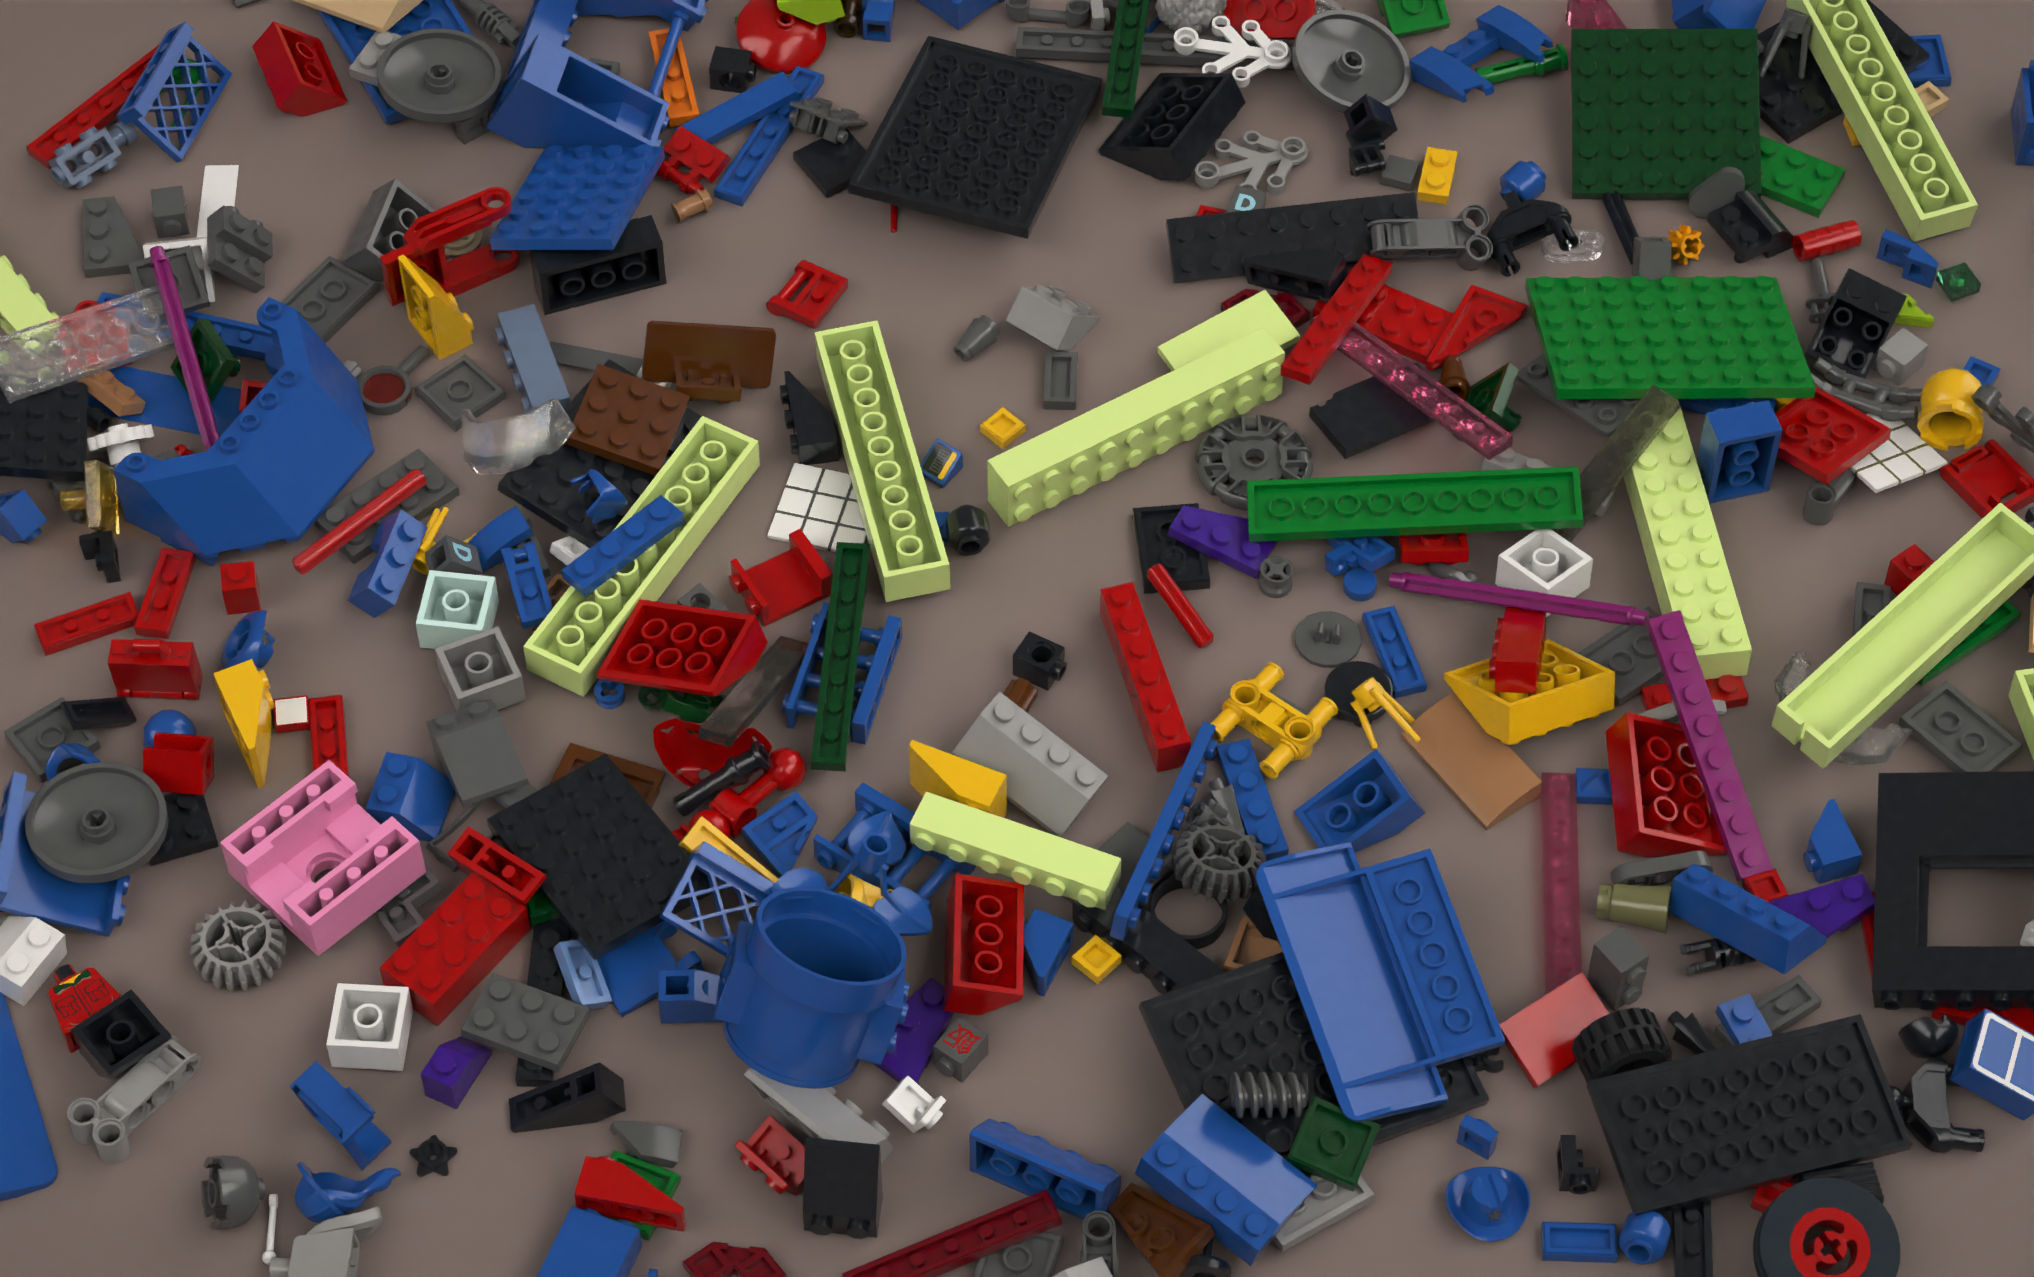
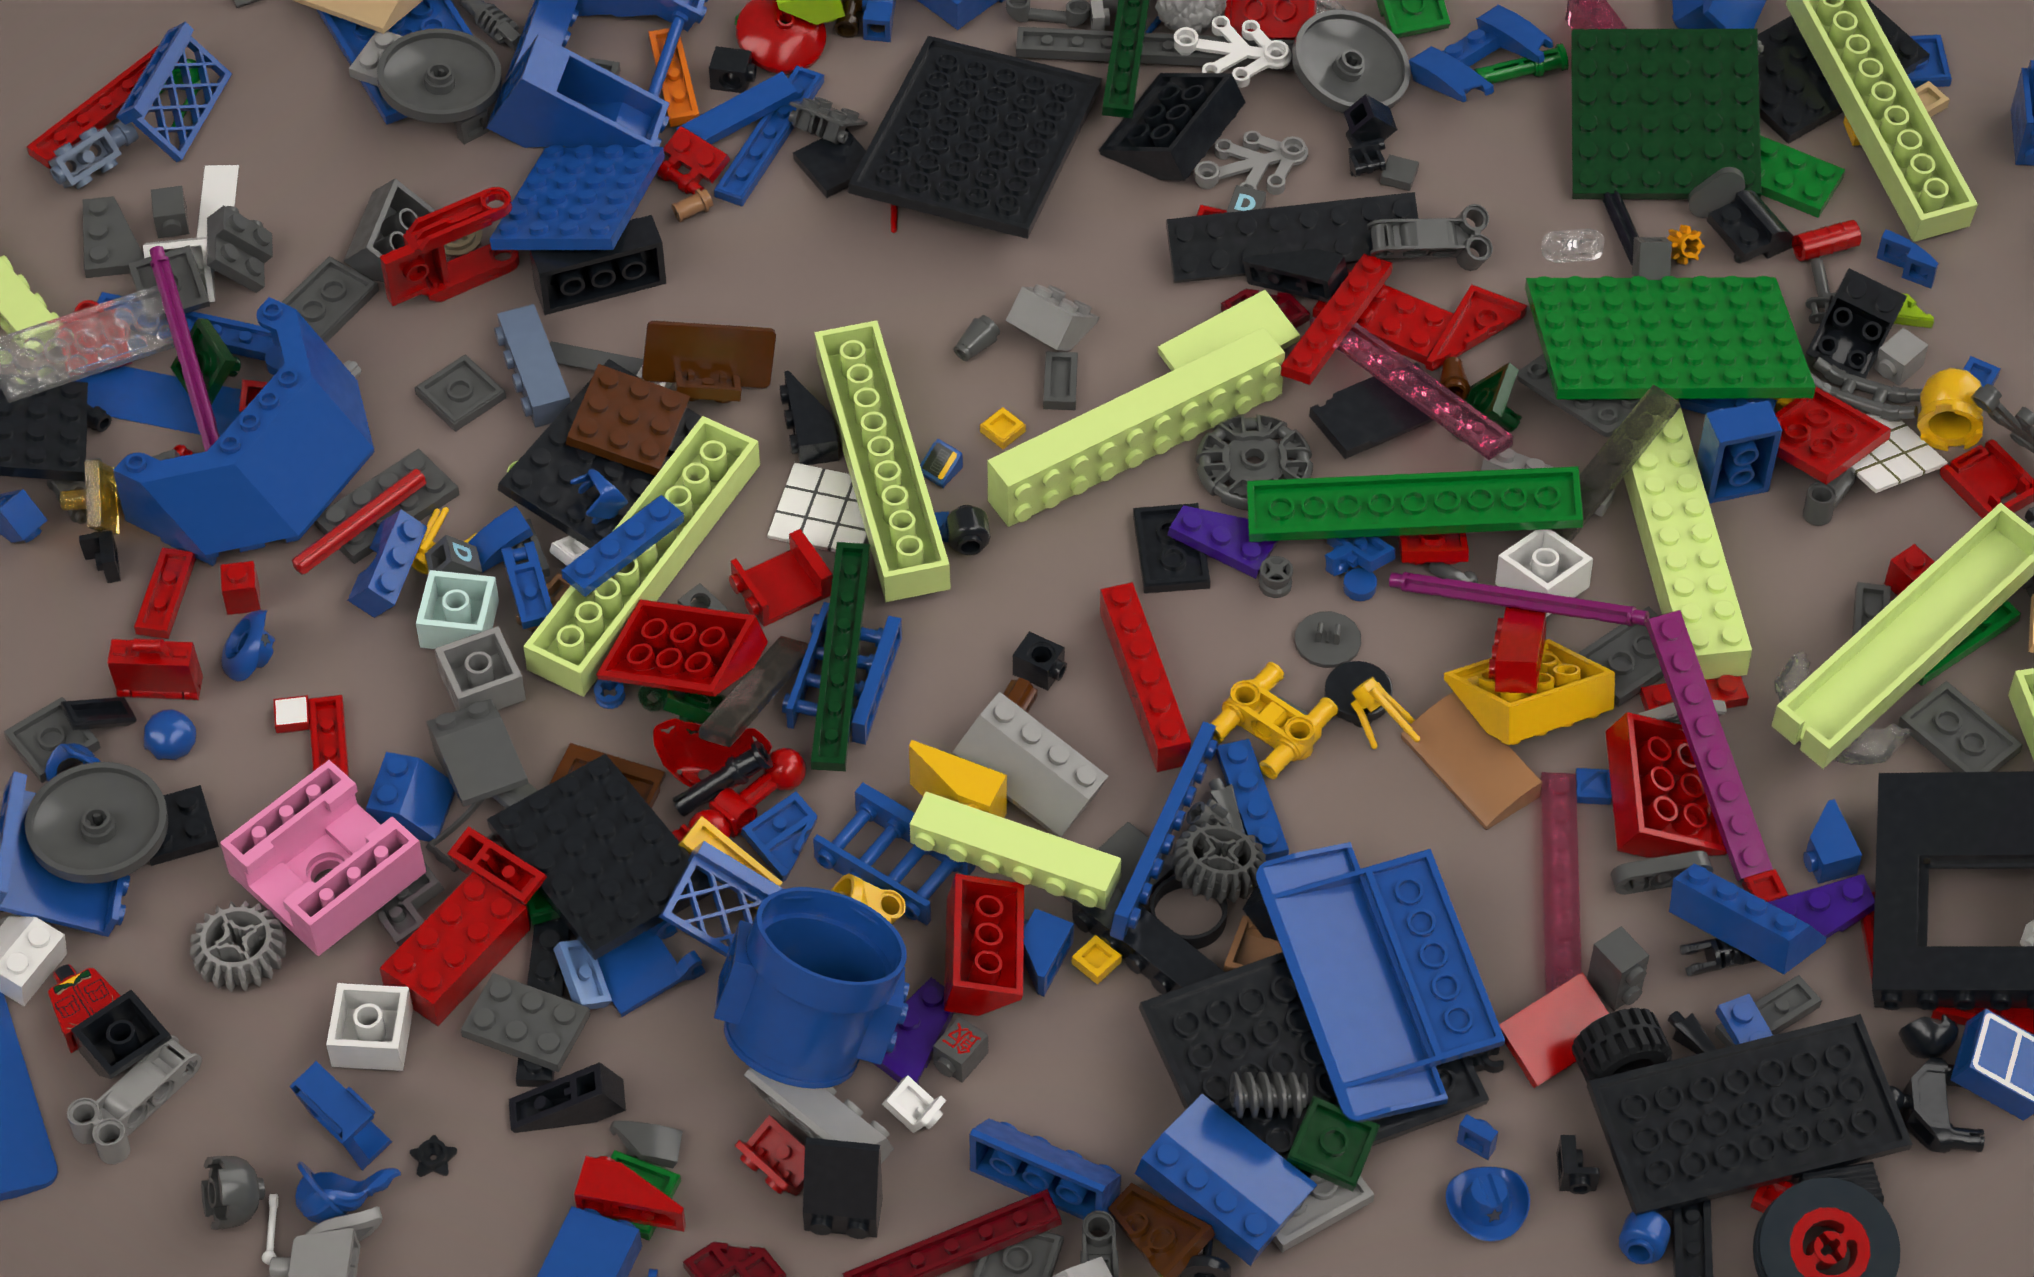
red tile [34,592,139,656] -> none
medium nougat plate [77,368,146,417] -> none
white plant [87,423,155,468] -> none
red piece [143,732,214,795] -> none
yellow slope [213,659,275,788] -> none
red slope [252,21,347,117] -> none
piece [358,345,429,415] -> none
yellow slope [398,254,474,360] -> none
dark purple slope [421,1036,492,1109] -> none
clear windscreen [462,398,576,475] -> none
blue slope [658,969,722,1024] -> none
red plate [766,260,848,329] -> none
blue plant [770,810,933,936] -> none
red axle [1147,563,1214,649] -> none
blue slope [1294,749,1425,853] -> none
blue tile [1362,606,1427,699] -> none
yellow plate [1417,147,1458,205] -> none
black connector [1486,190,1579,277] -> none
blue head [1500,161,1546,203] -> none
blue tile [1541,1222,1618,1263] -> none
olive plant [1596,883,1672,934] -> none
dark grey plant [1759,8,1813,79] -> none
clear green plate [1936,262,1981,302] -> none

